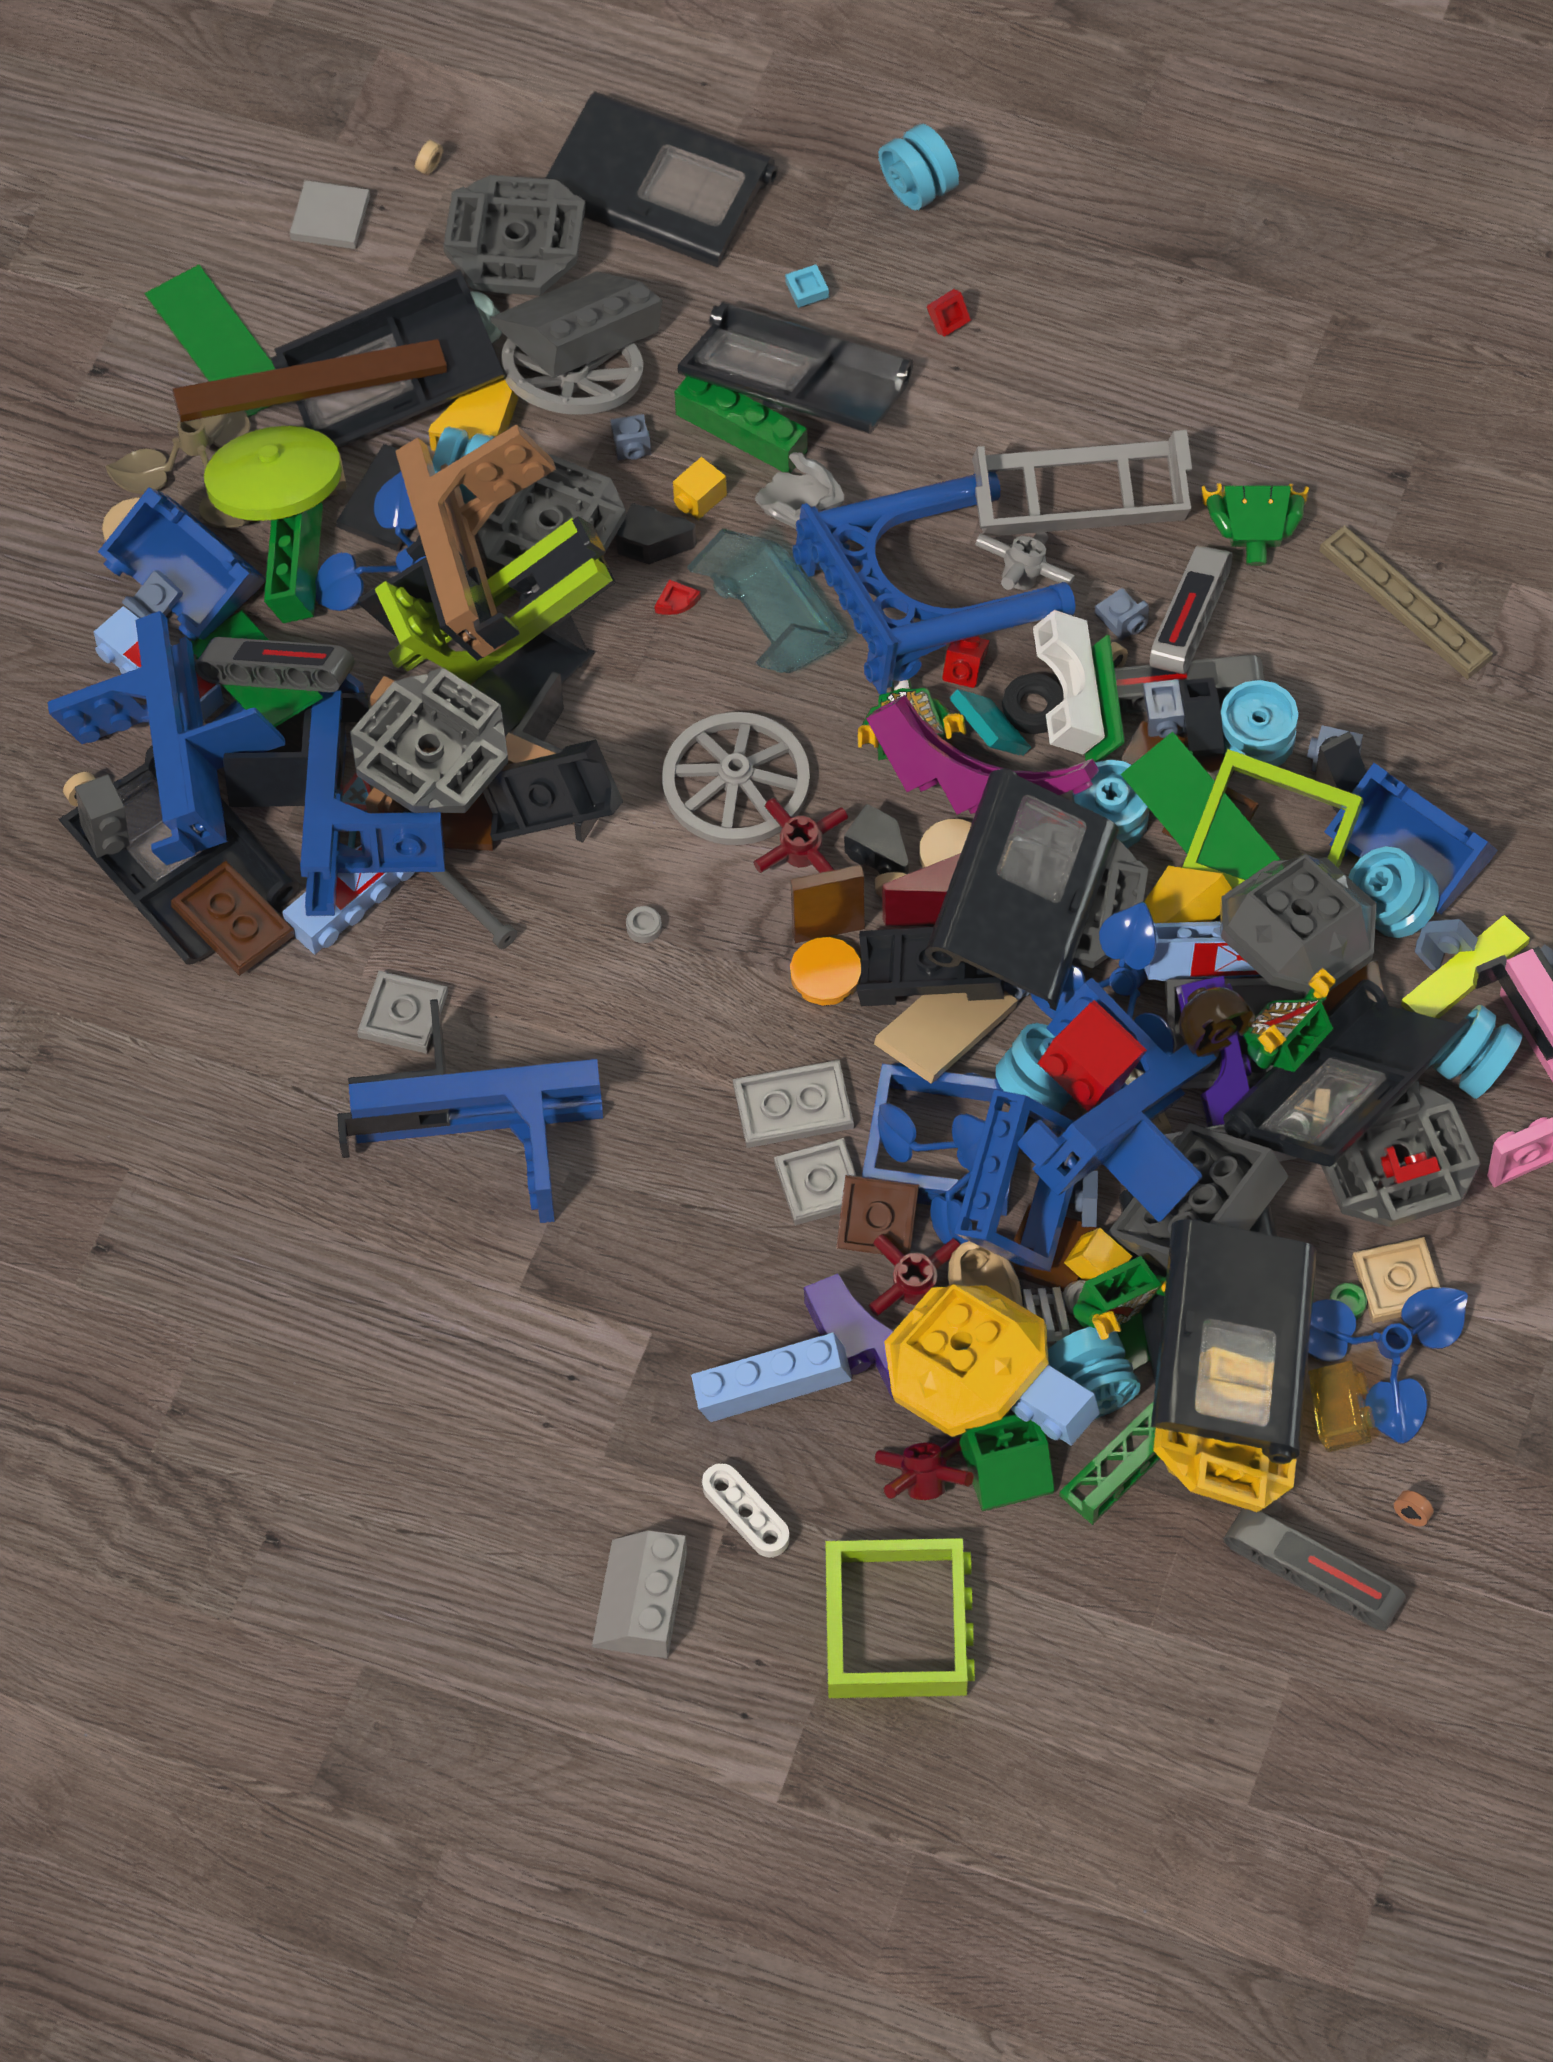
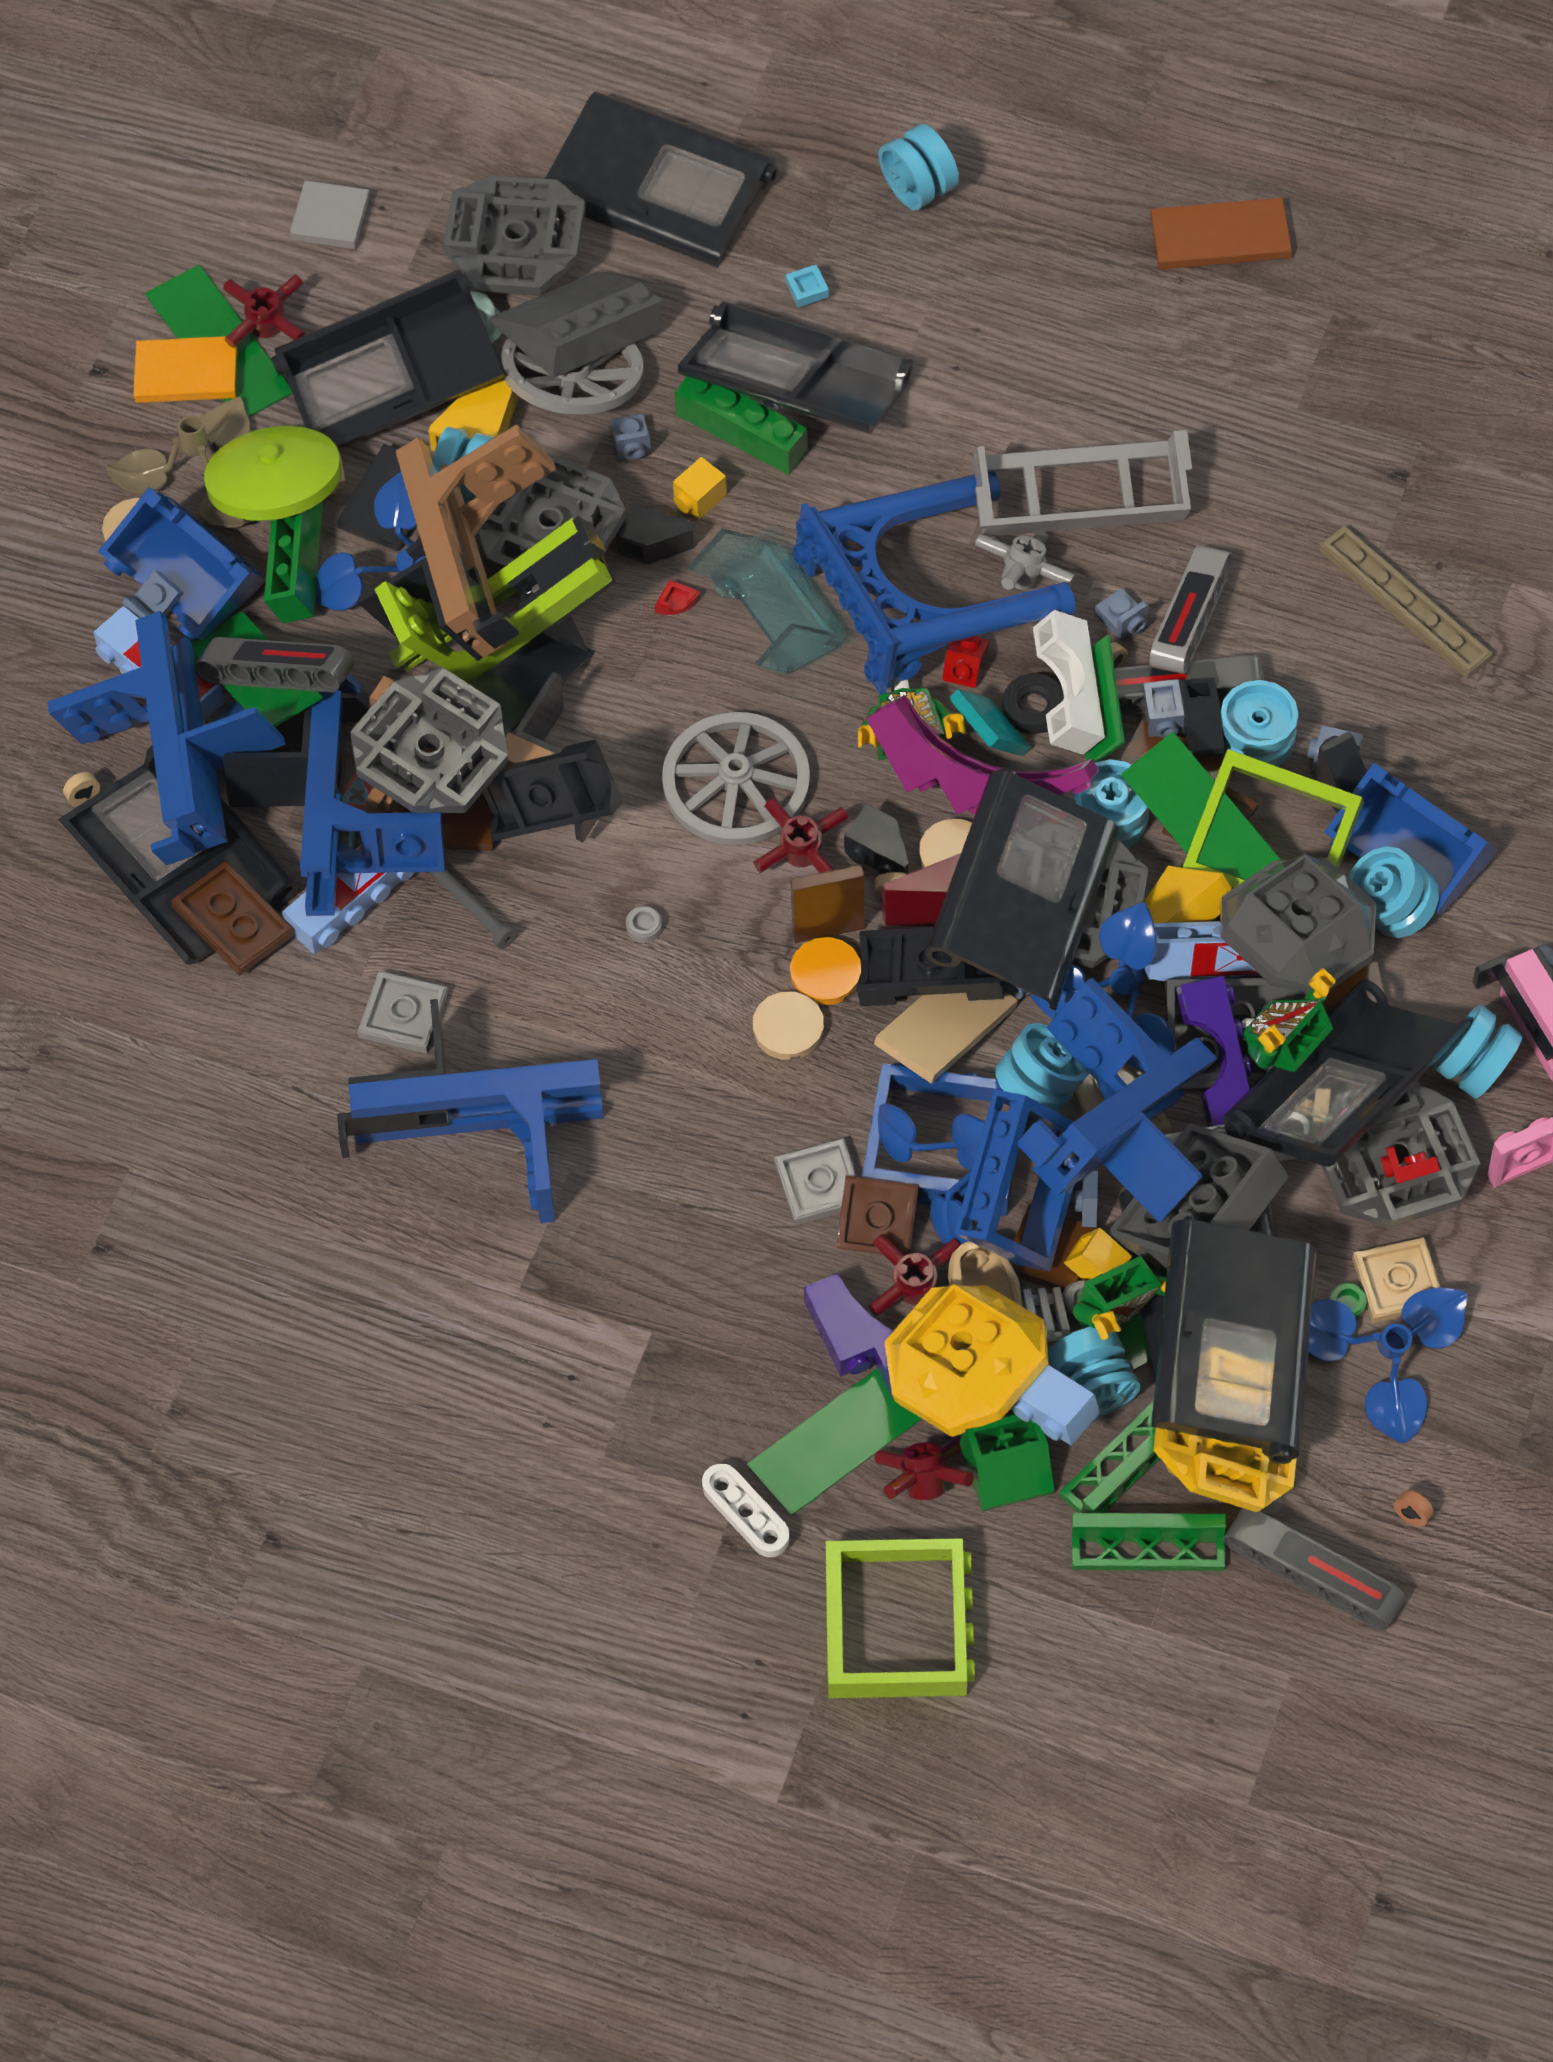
dark grey brick [75,774,130,858] -> none
reddish brown tile [172,339,447,422] -> none
tan tile [415,140,443,175] -> none
light grey slope [592,1530,687,1659] -> none
light blue brick [691,1332,852,1422] -> none
light grey tile [733,1060,854,1148] -> none
light grey hair [755,452,844,529] -> none
red tile [926,289,971,337] -> none
red slope [1037,1000,1147,1112] -> none
dark brown cylinder [1179,987,1255,1057] -> none
green torso [1202,483,1309,566] -> none
clear yellow brick [1308,1360,1375,1452] -> none
neon yellow tile [1401,915,1530,1019] -> none
sand blue bracket [1415,919,1478,970] -> none
none -> light orange tile [134,337,238,403]
none -> dark red bar [223,274,305,348]
none -> green window [746,1368,922,1516]
none -> tan tile [753,991,824,1060]
none -> green fence [1072,1513,1226,1571]
none -> dark orange tile [1150,198,1292,270]

